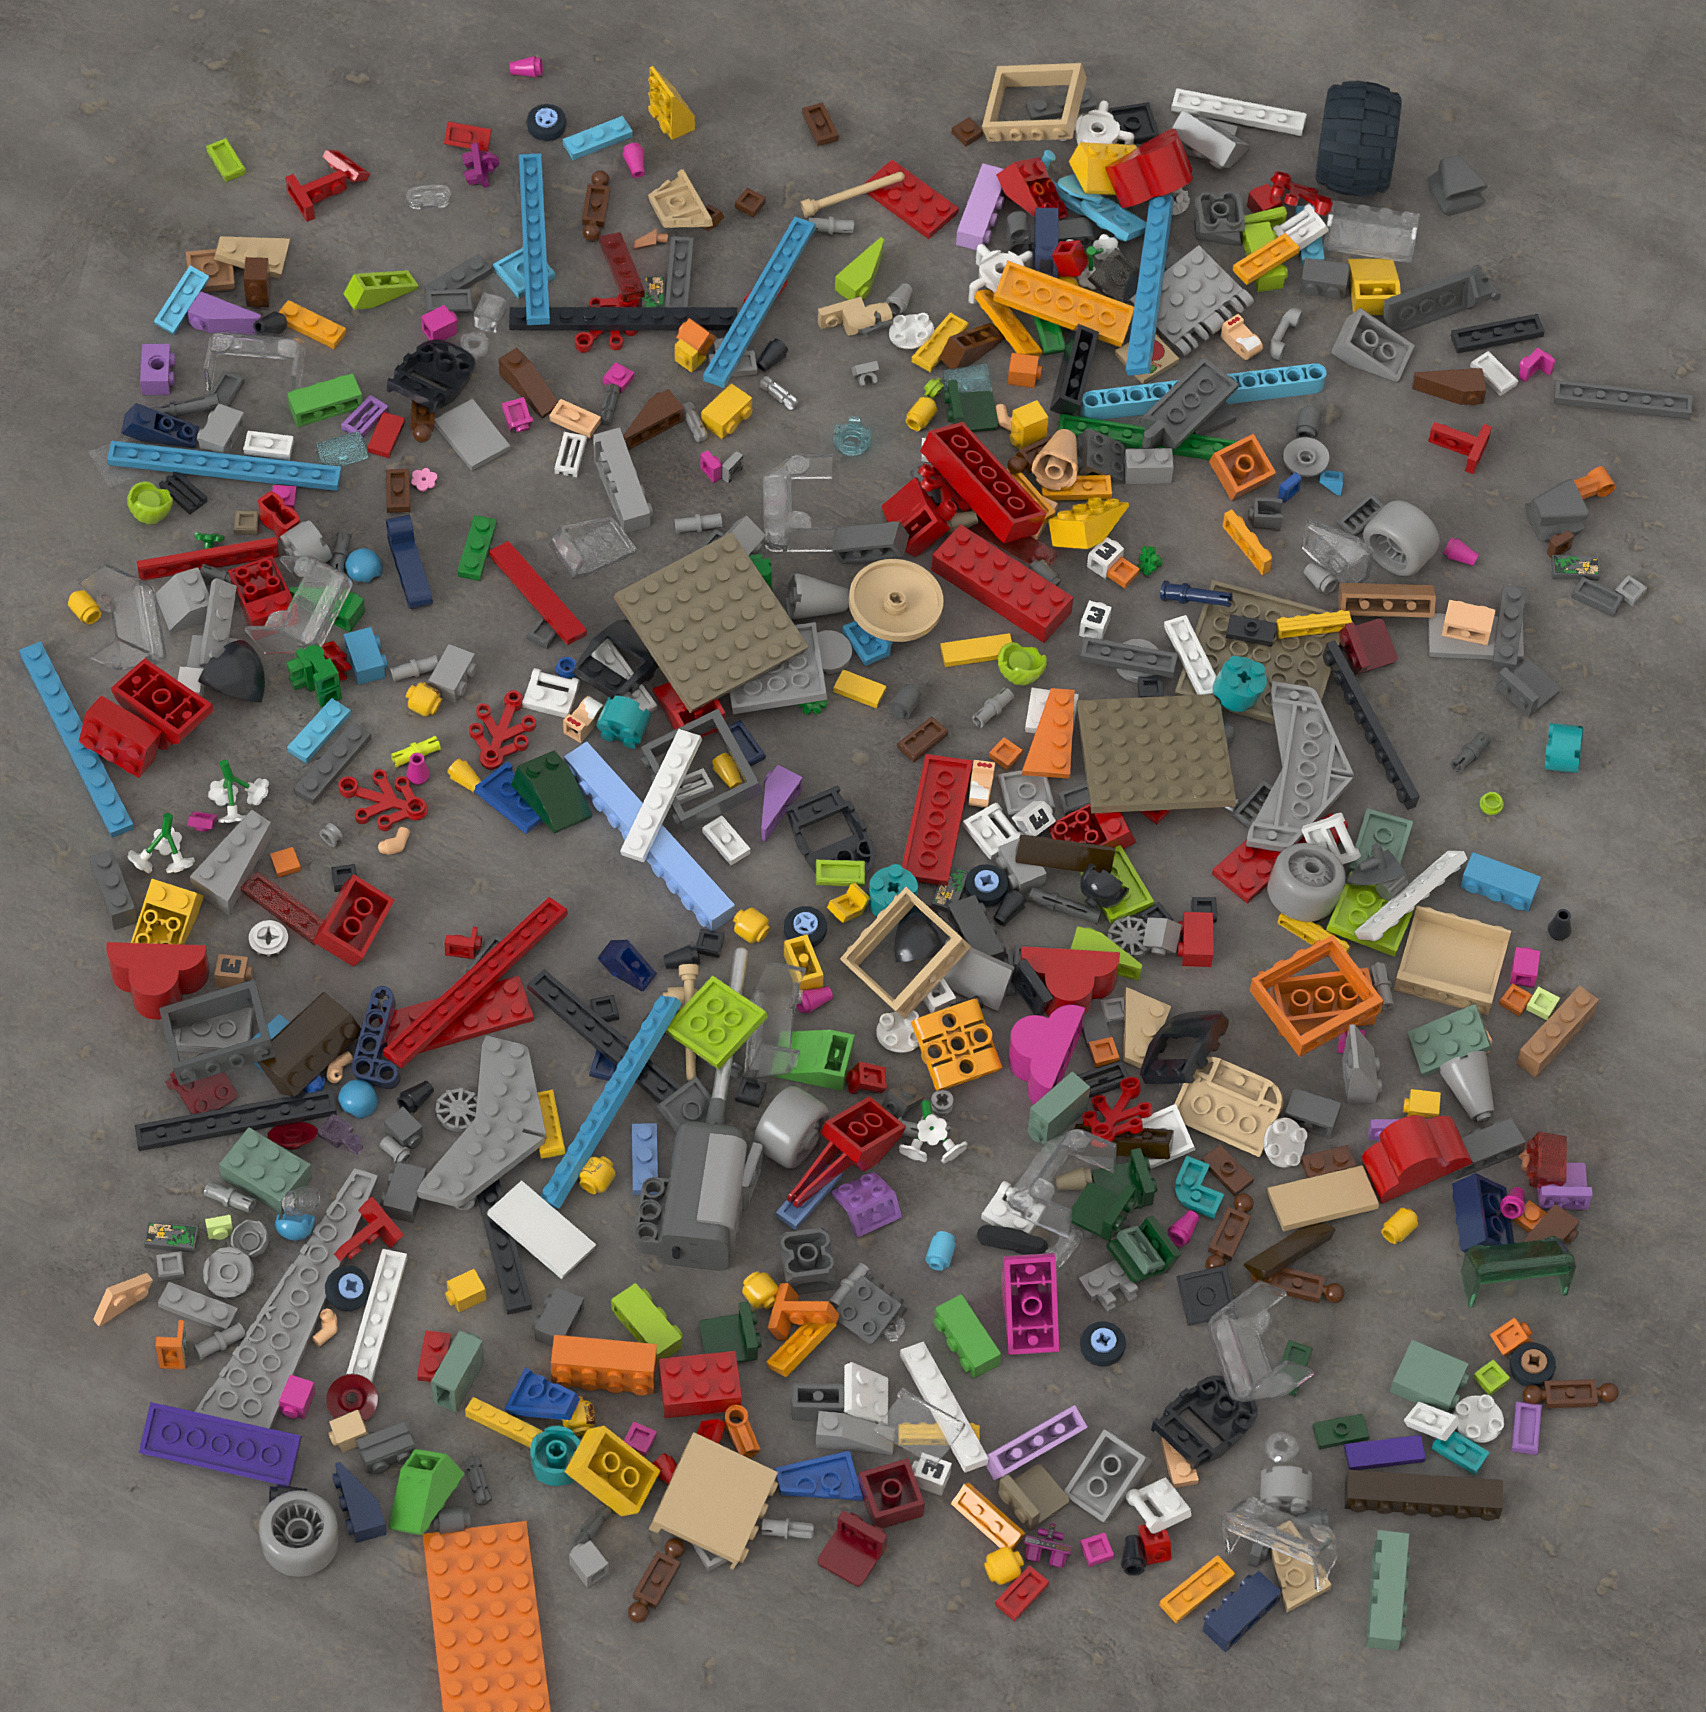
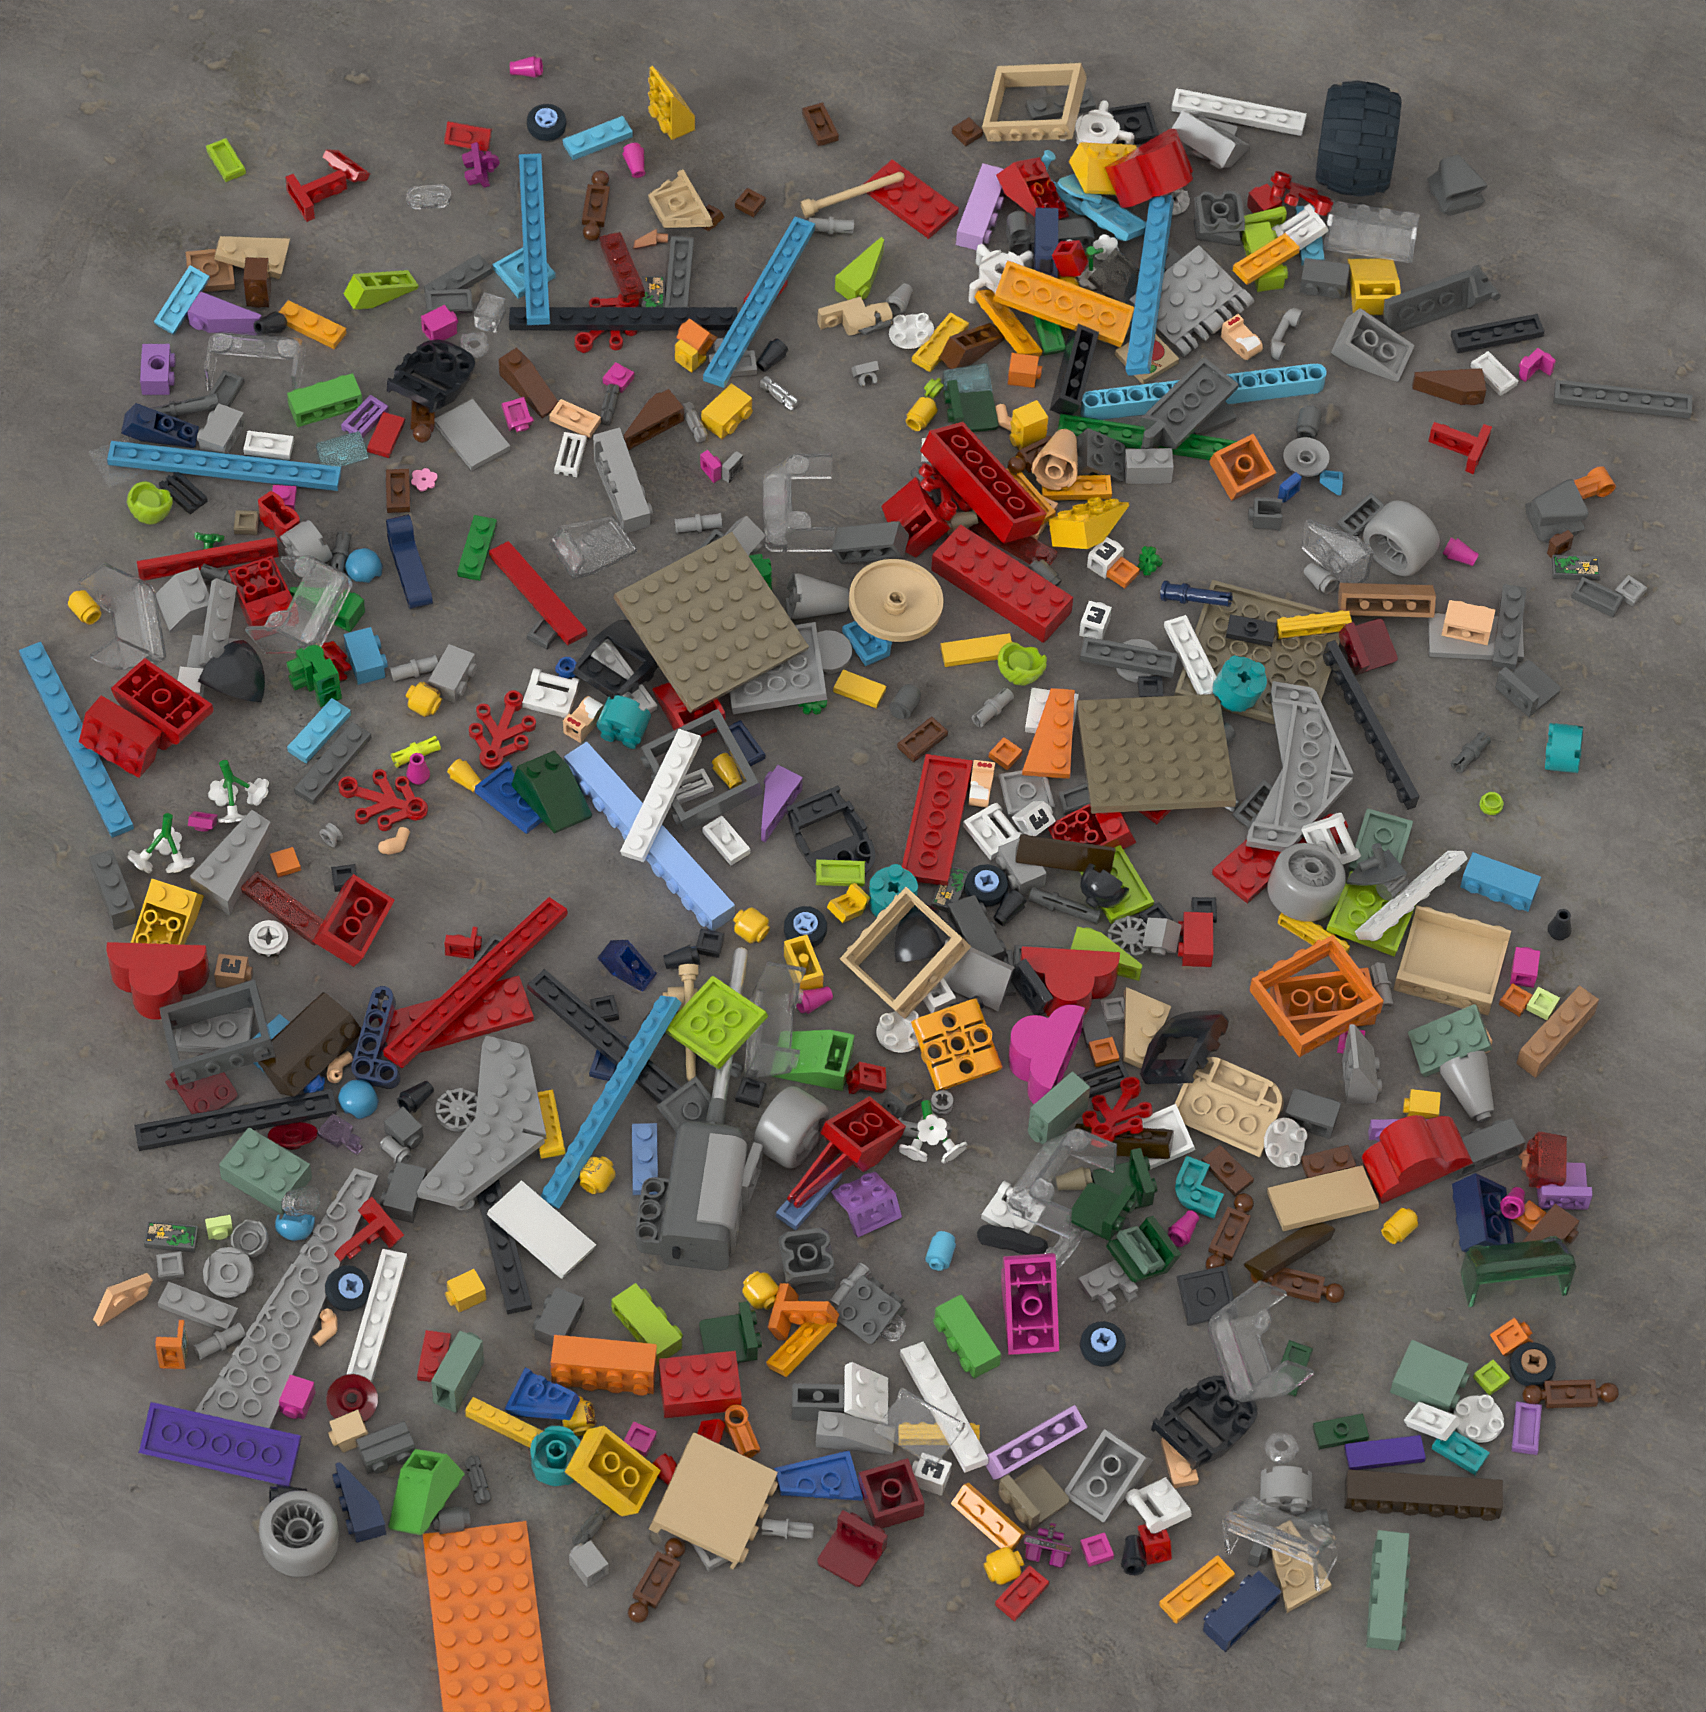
light grey pin [204,1181,256,1214] -> none
clear light blue piece [833,416,871,456] -> none
light orange plate [1222,509,1272,575] -> none

